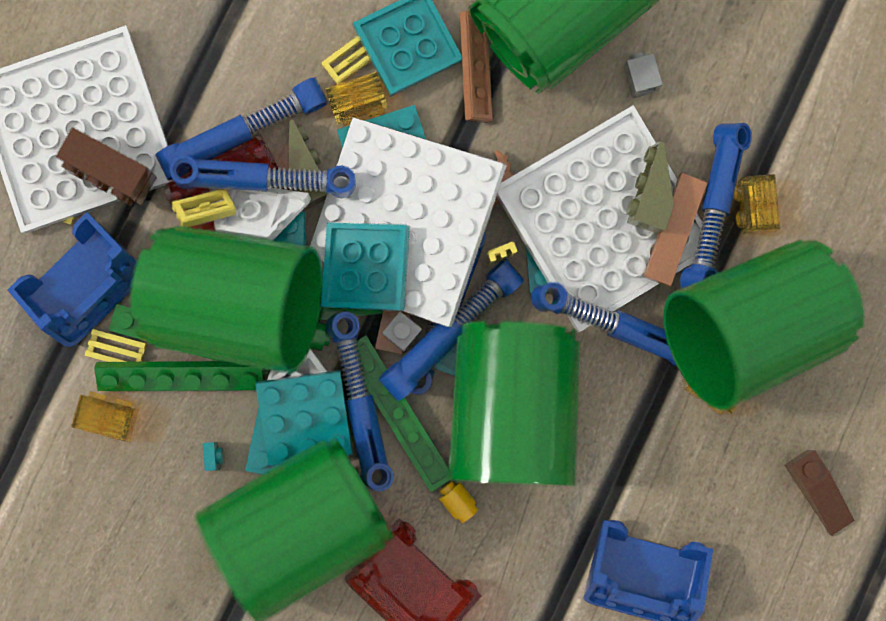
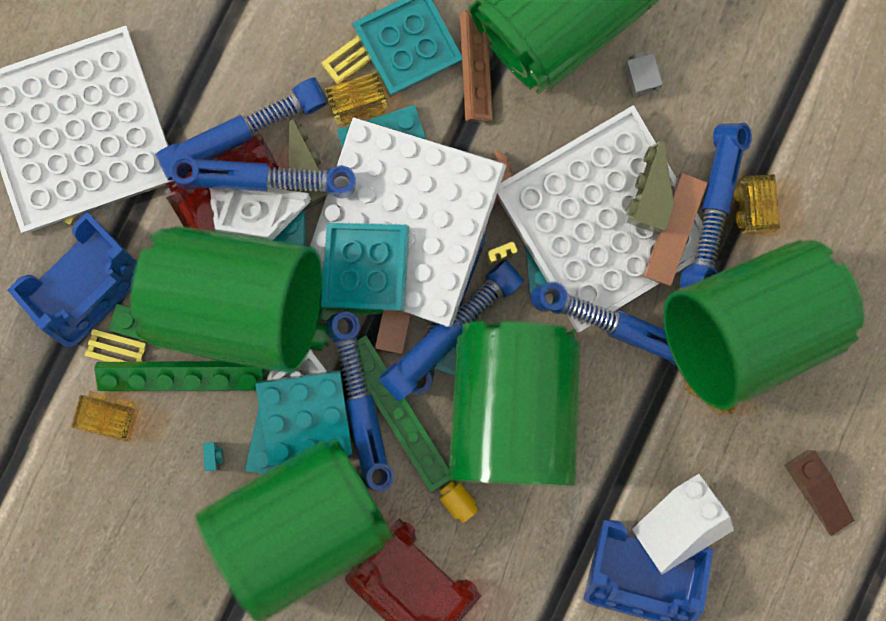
reddish brown piece [55,127,157,206] -> none
light yellow tile [172,189,236,228] -> none
light grey brick [382,312,422,353] -> none
none -> white slope [632,474,734,575]

